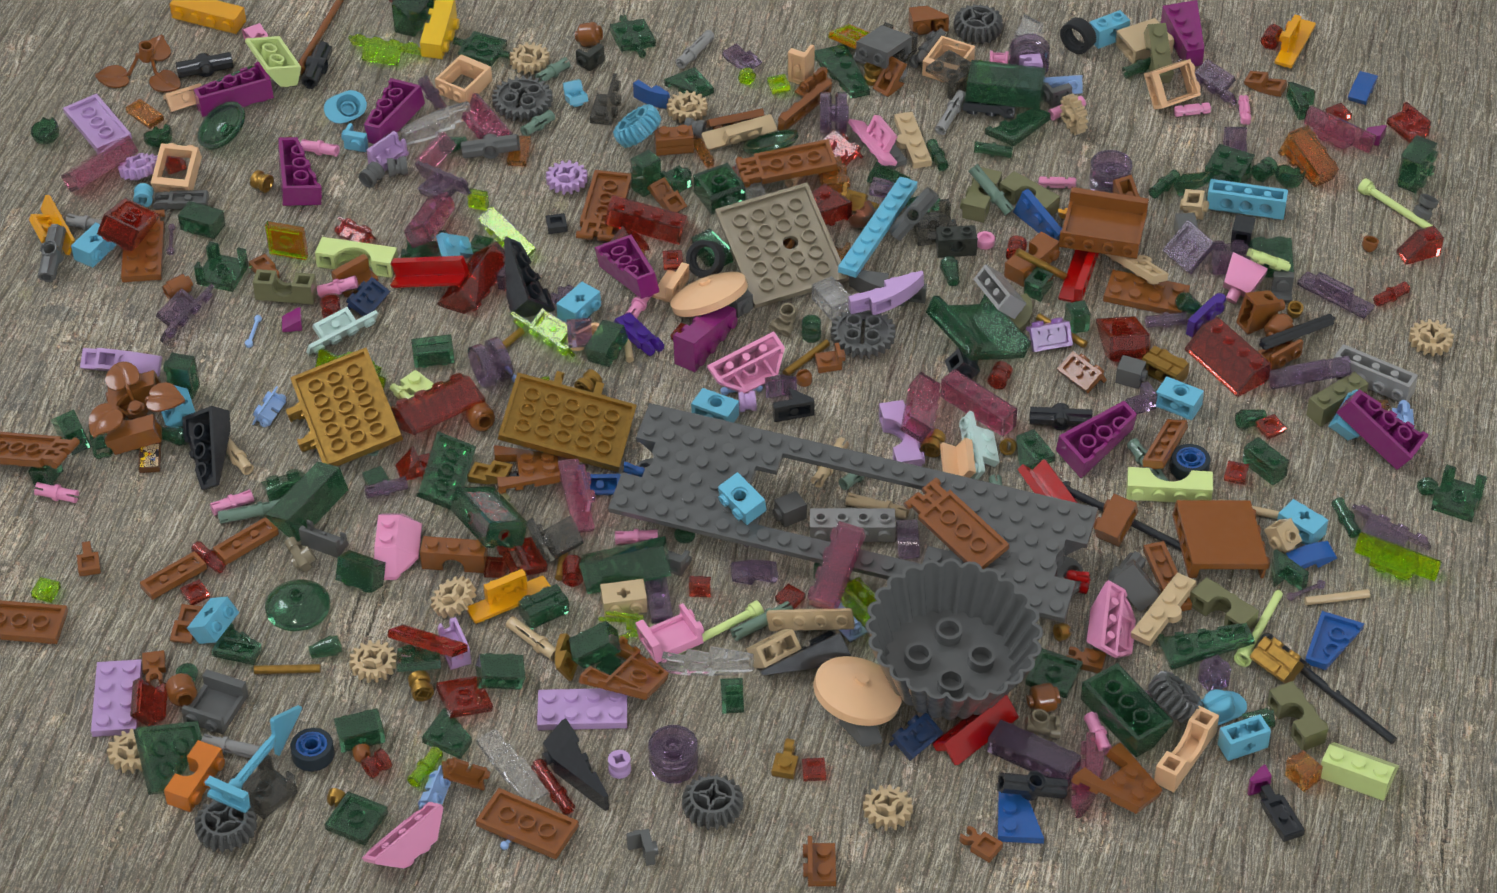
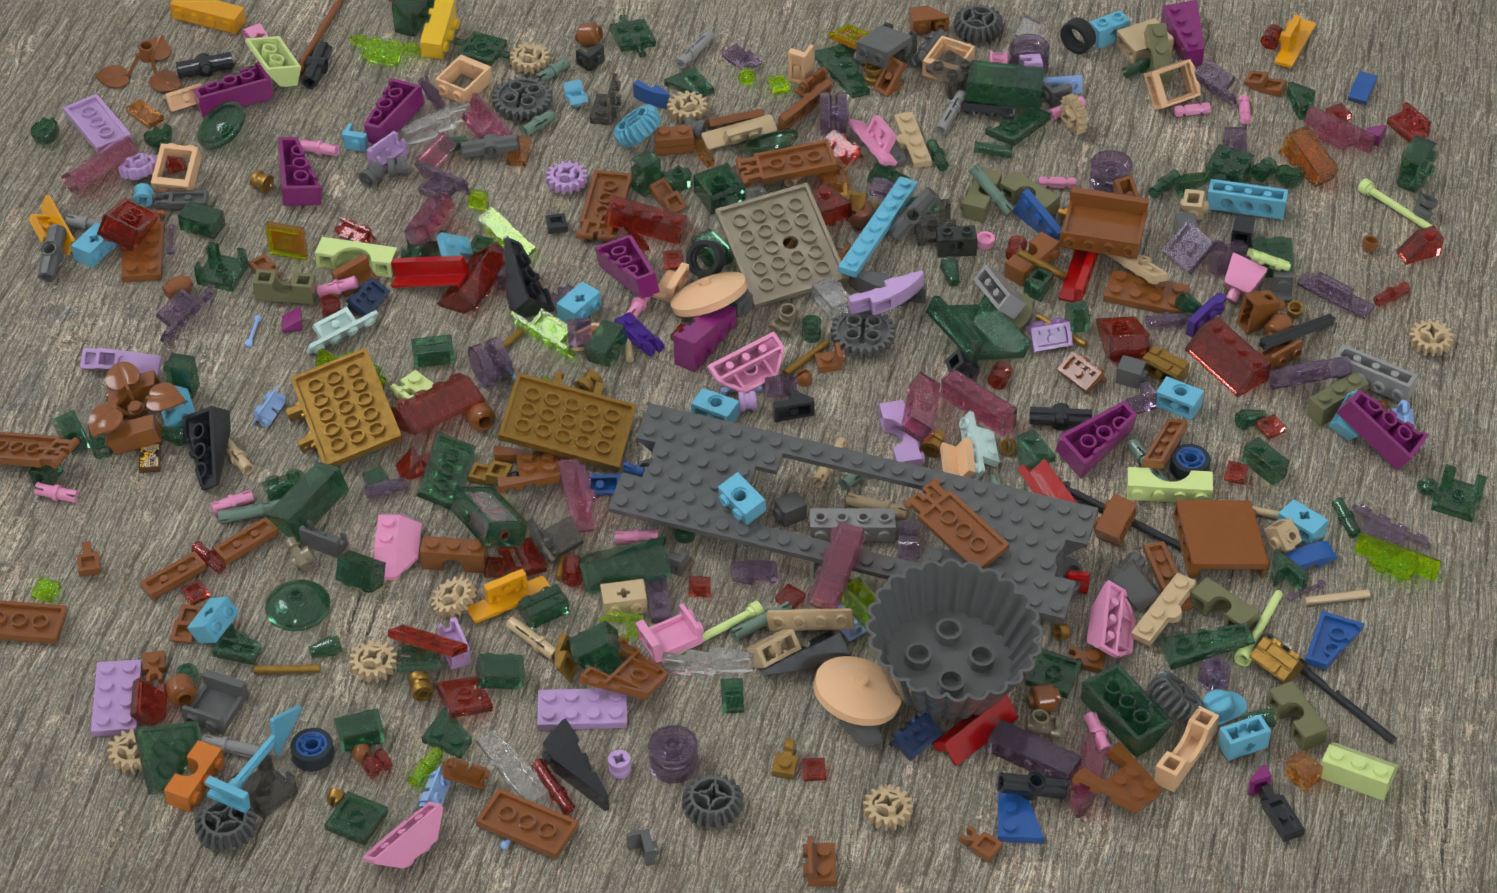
medium azure piece [324,90,367,124] -> none

